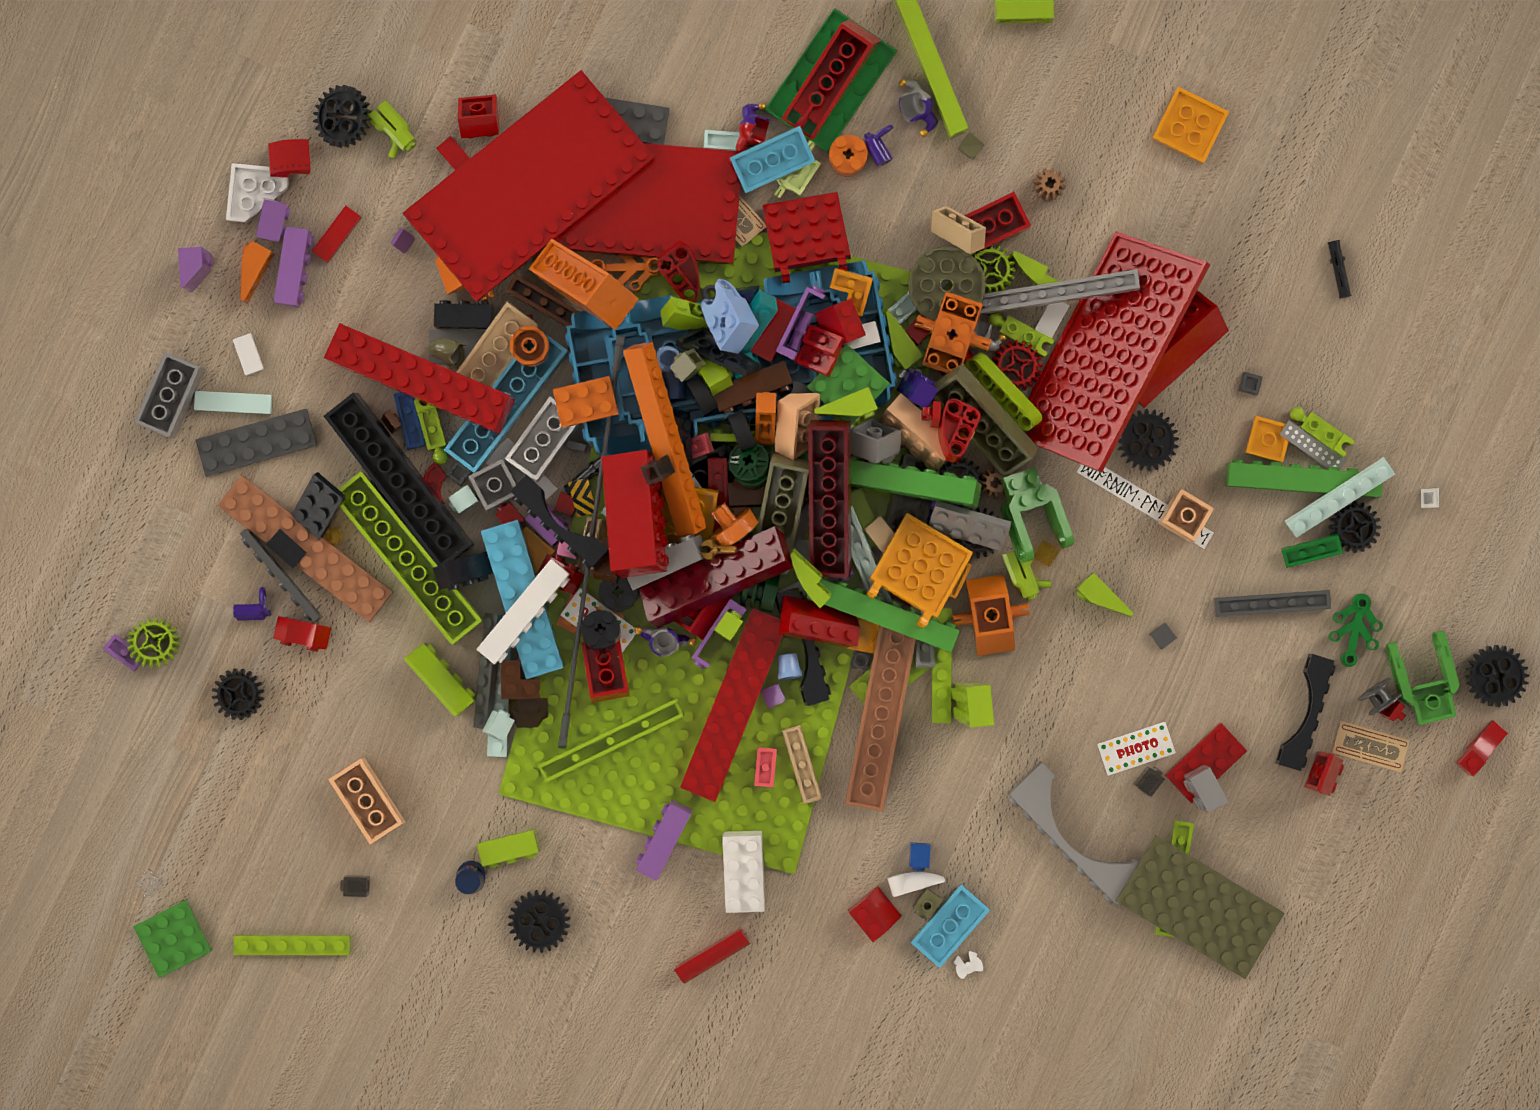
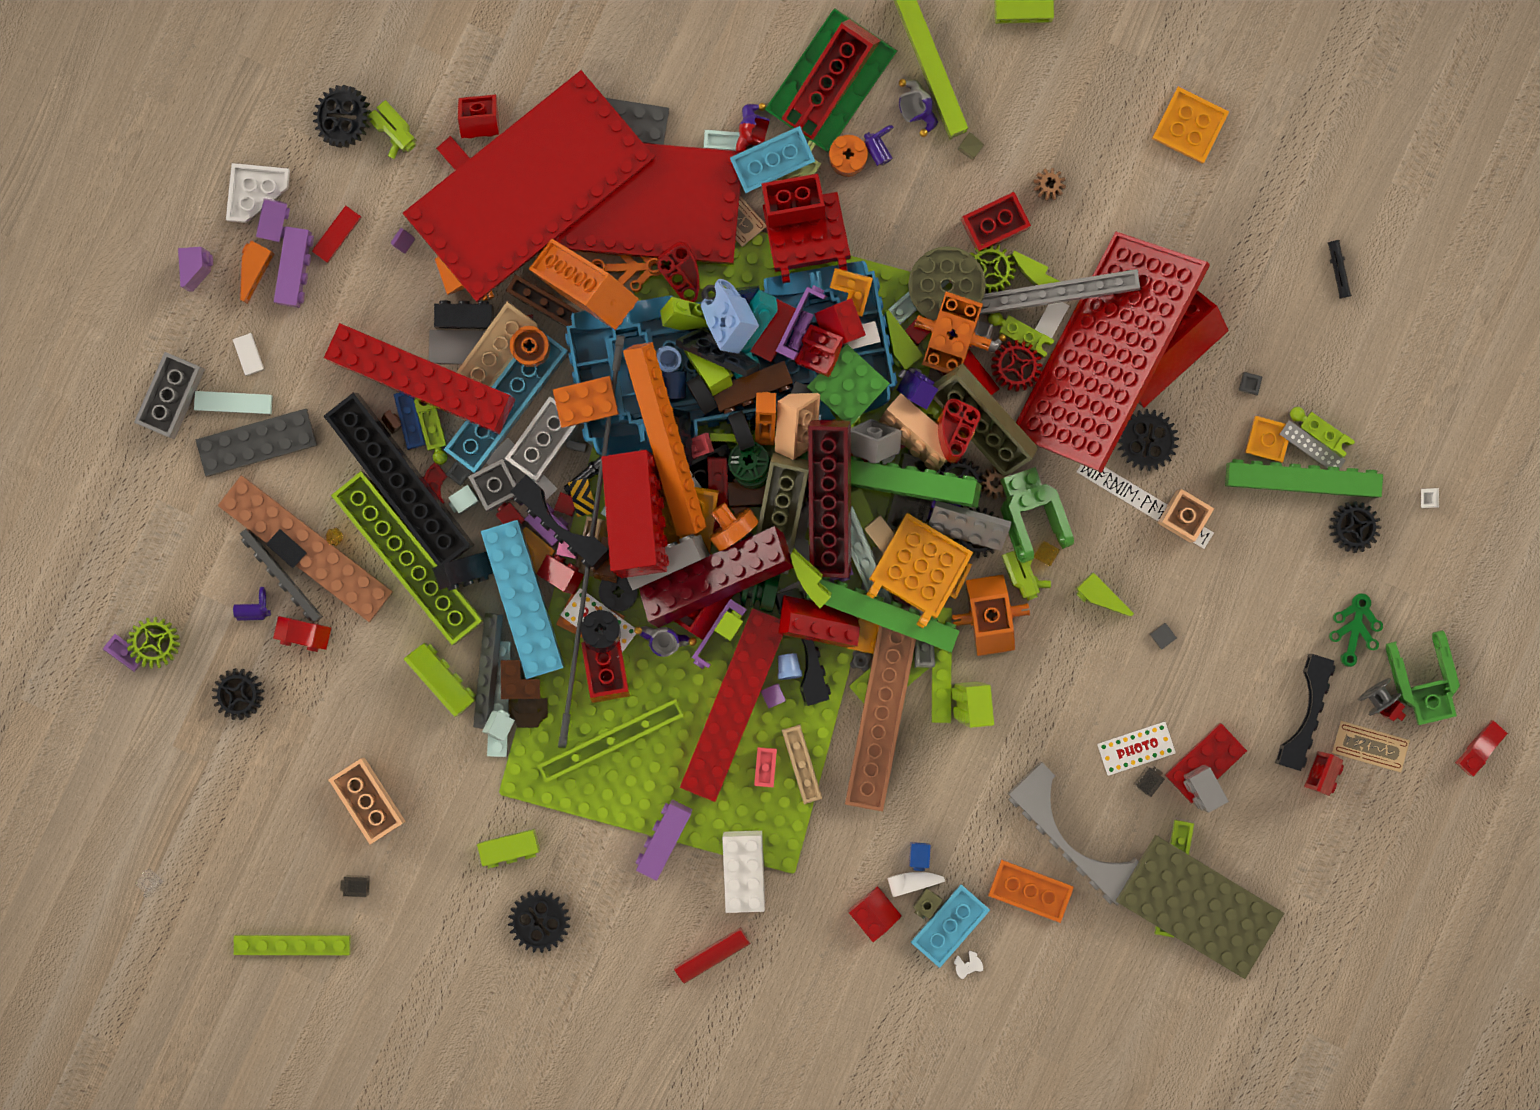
bright green plate [133,900,212,978] -> none
red slope [268,139,311,178] -> none
black plate [292,472,346,540] -> none
olive piece [428,338,466,368] -> none
dark blue hat [455,861,486,894] -> none
white brick [476,559,570,664] -> none
clear smoke brick [640,454,675,485] -> none
olive brick [670,348,706,382] -> none
pearl gold bar [700,539,737,559] -> none
lime slope [813,387,878,419] -> none
red tile [921,401,941,428] -> none
tan brick [931,206,986,254] -> none
lime beam [965,353,1042,431] -> none
dark grey plate [1214,590,1331,617] -> none
green plate [1281,534,1343,568] -> none
light aqua plate [1285,457,1395,538] -> none
black gear [1465,645,1530,707] -> none
none -> red brick [761,174,826,228]
none -> orange plate [988,859,1074,923]

